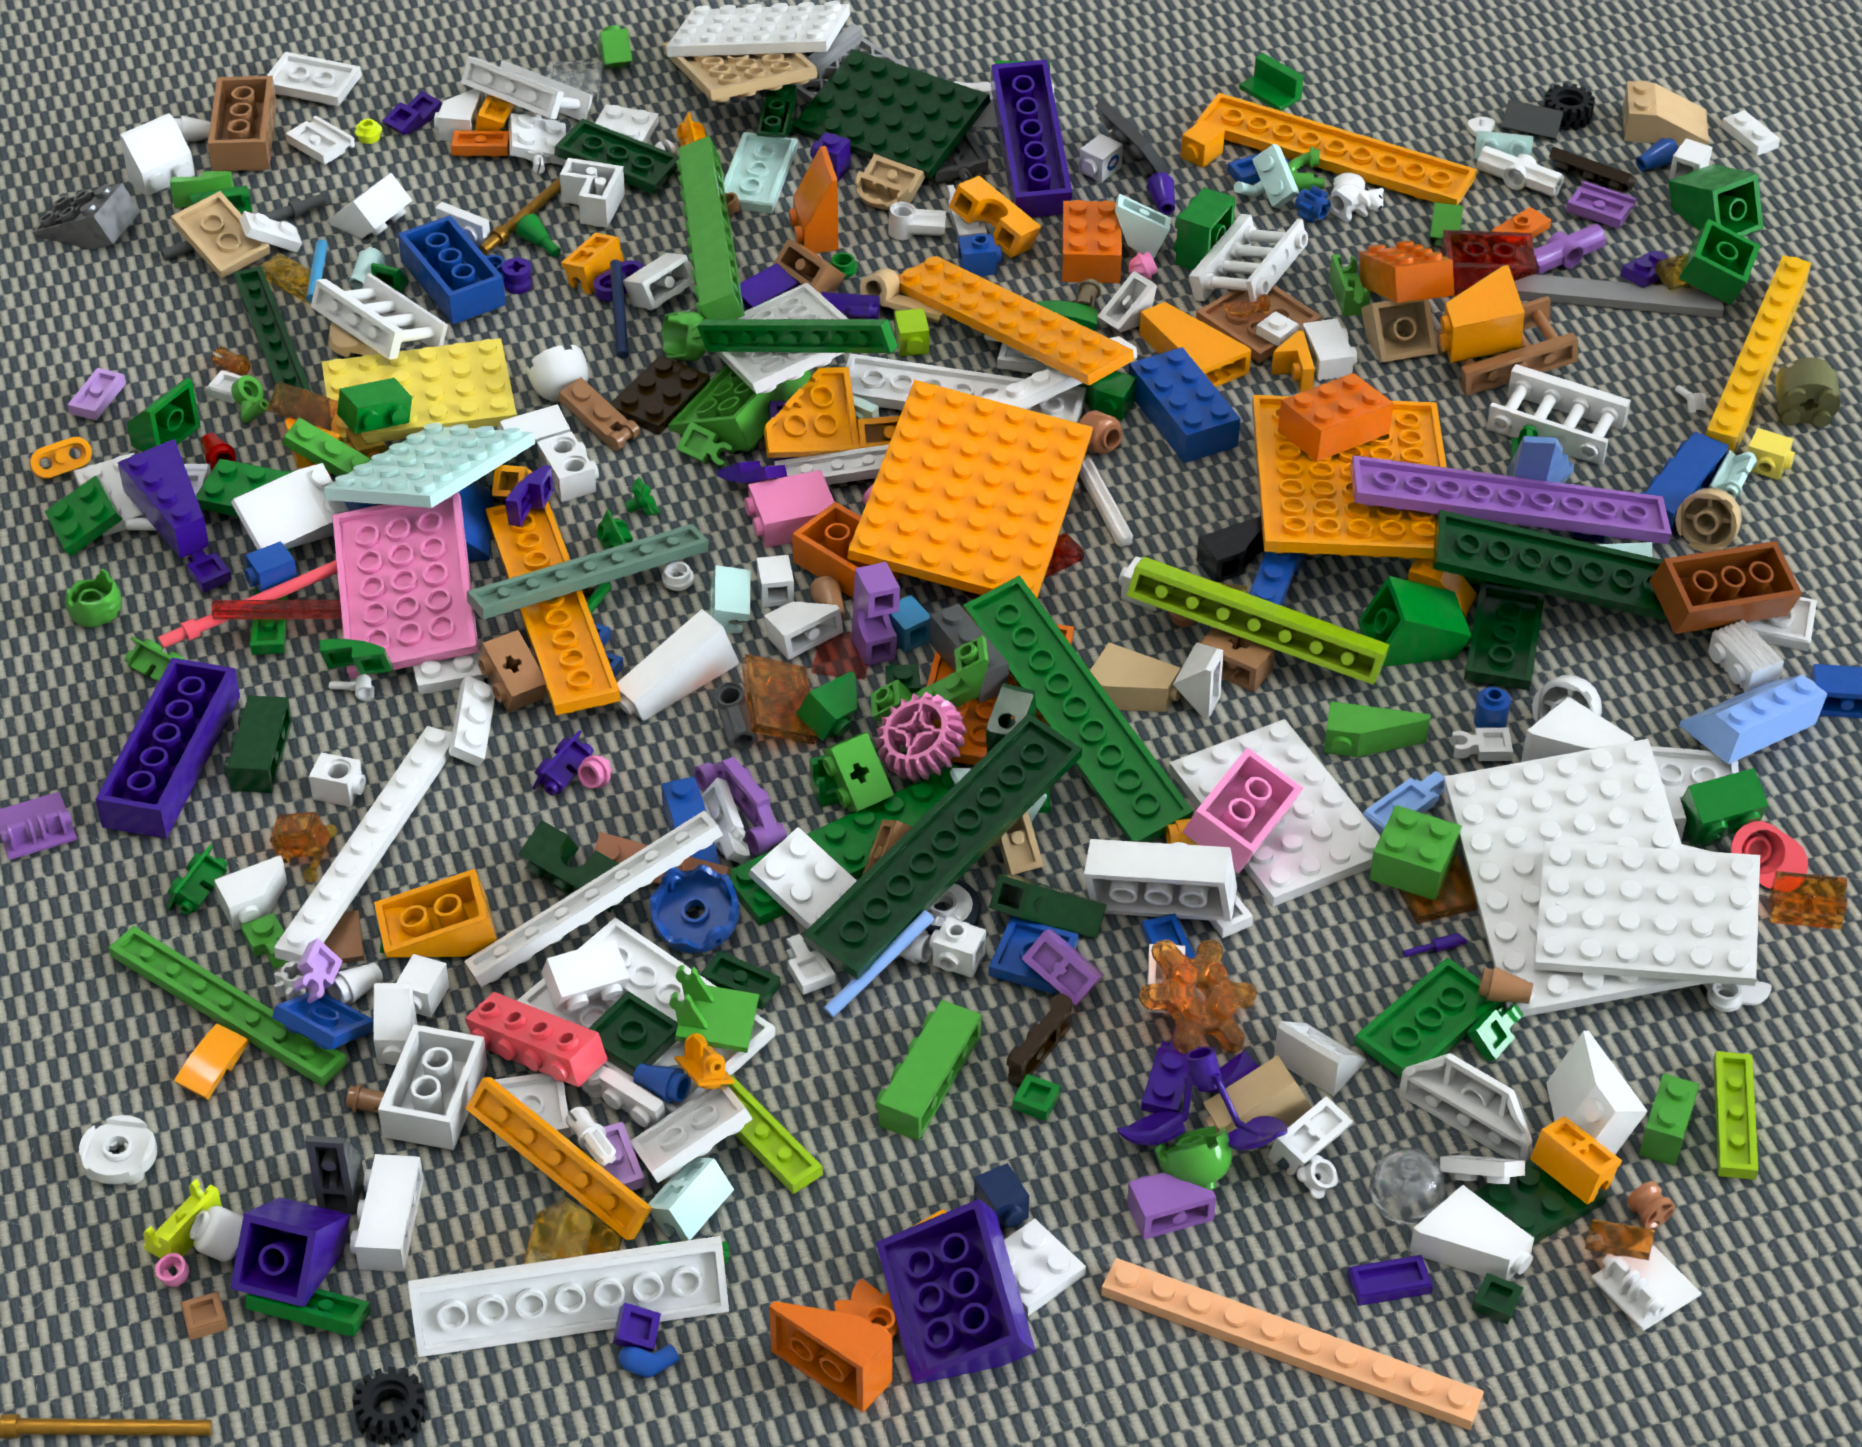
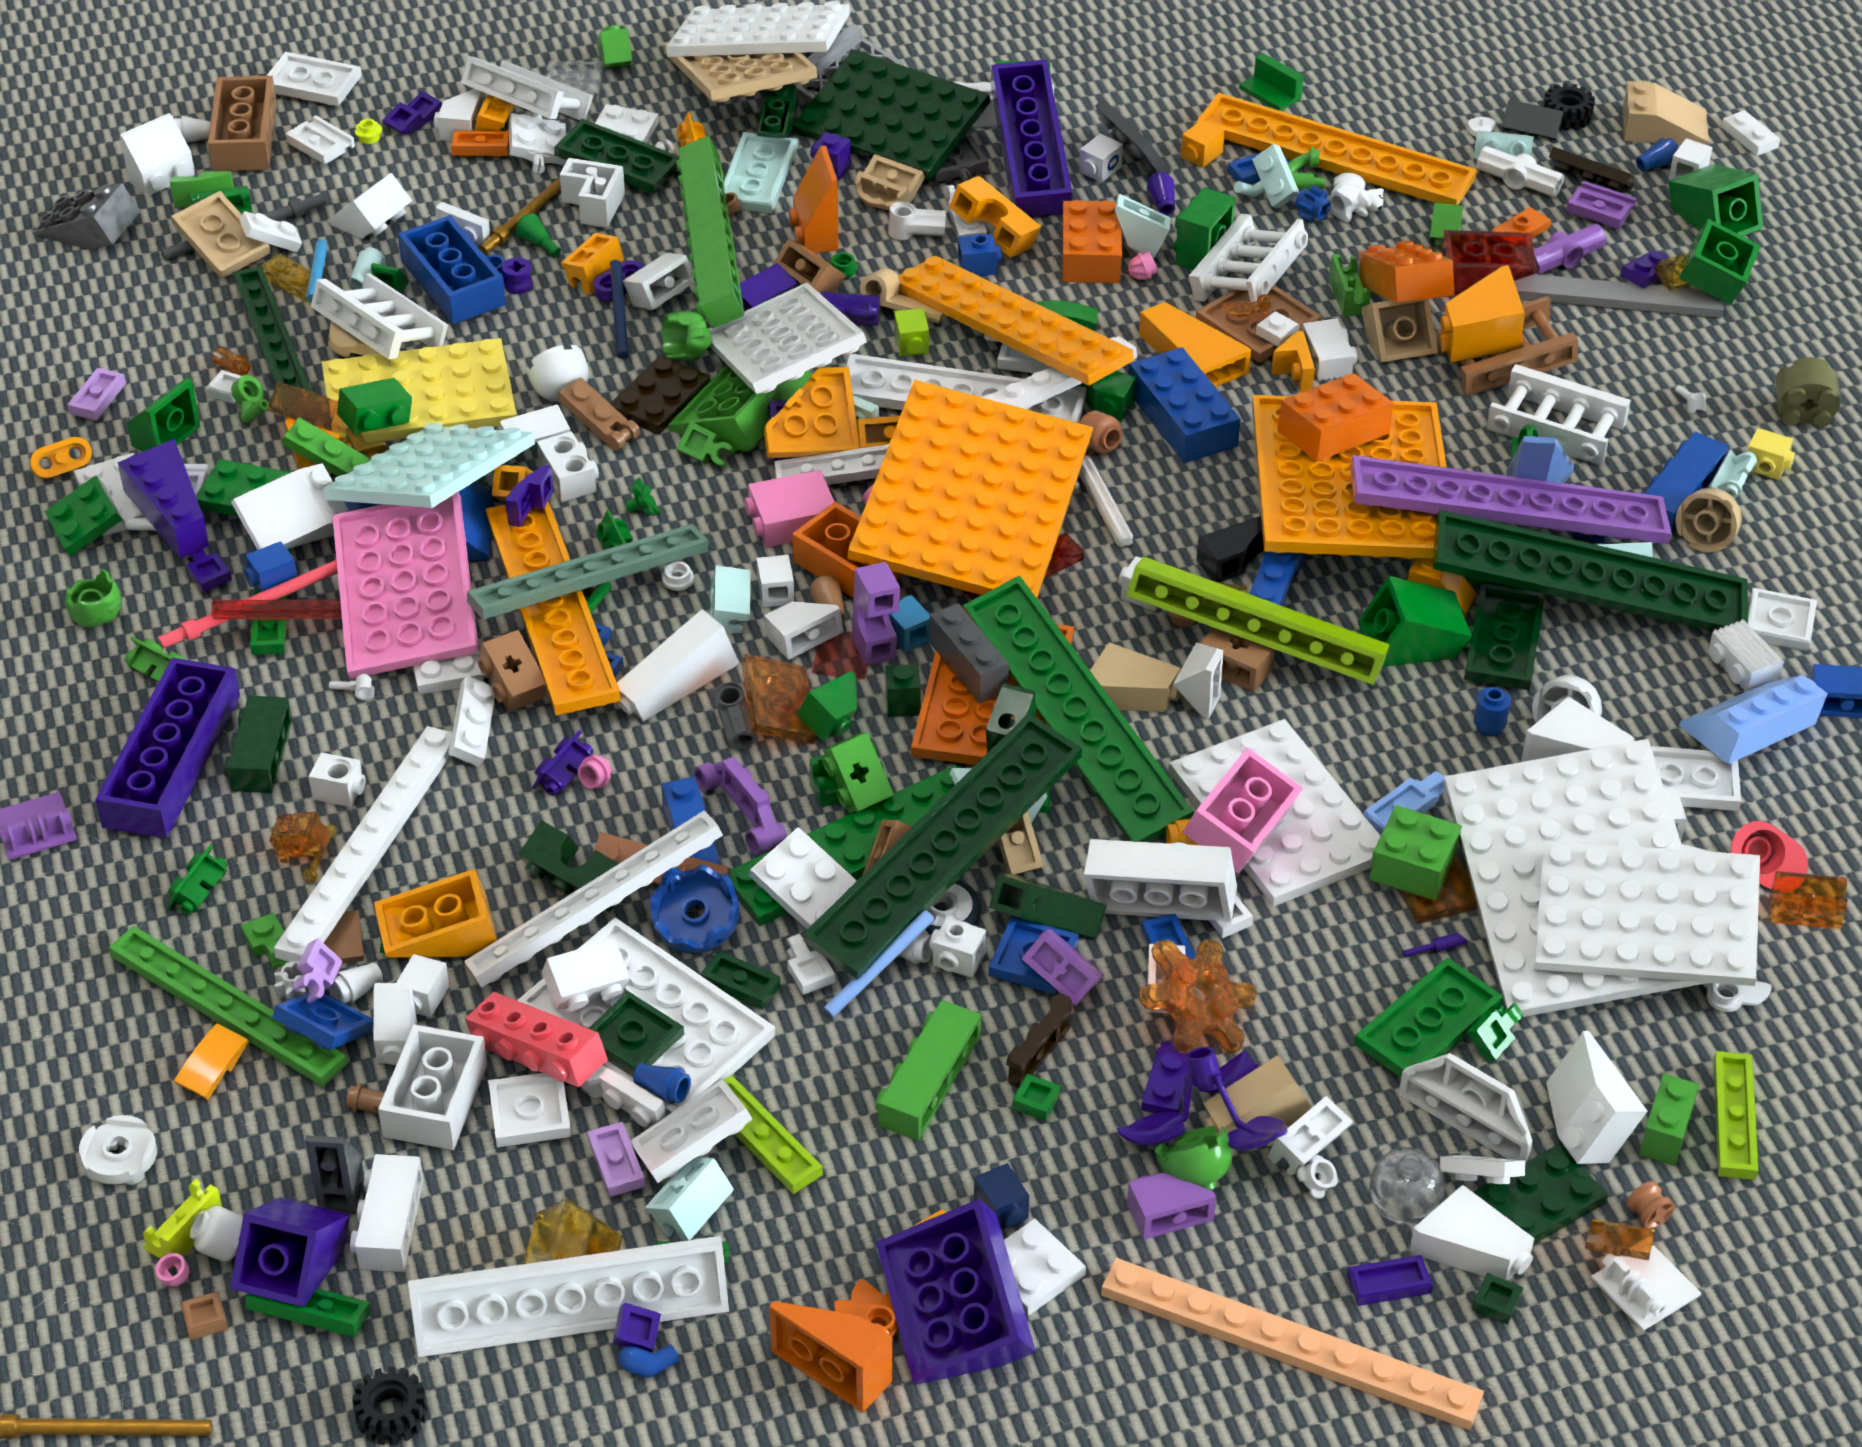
red cone [201,433,236,470] -> none
white slope [214,855,287,931] -> none
green slope [320,639,393,675] -> none
light orange plate [465,1077,653,1240] -> none
white axle [566,1107,616,1166] -> none
bright green plate [669,965,759,1053] -> none
light orange hinge [674,1033,734,1089] -> none
green plate [697,319,898,353] -> none
white hinge [701,777,750,864] -> none
dark purple slope [717,461,787,483] -> none
bright green slope [870,635,989,722] -> none
bright pink gear [875,692,967,782] -> none
dark tan pin [1076,278,1101,308] -> none
white slope [1097,271,1157,333] -> none
white slope [1274,1021,1366,1097] -> none
bright green slope [1323,701,1431,757] -> none
white plate [1451,727,1513,761] -> none
medium nougat cone [1478,966,1534,1004] -> none
light orange hinge [1530,1116,1622,1205] -> none
dark orange brick [1649,541,1802,634] -> none
green brick [1681,768,1769,847] -> none
yellow brick [1706,255,1811,455] -> none

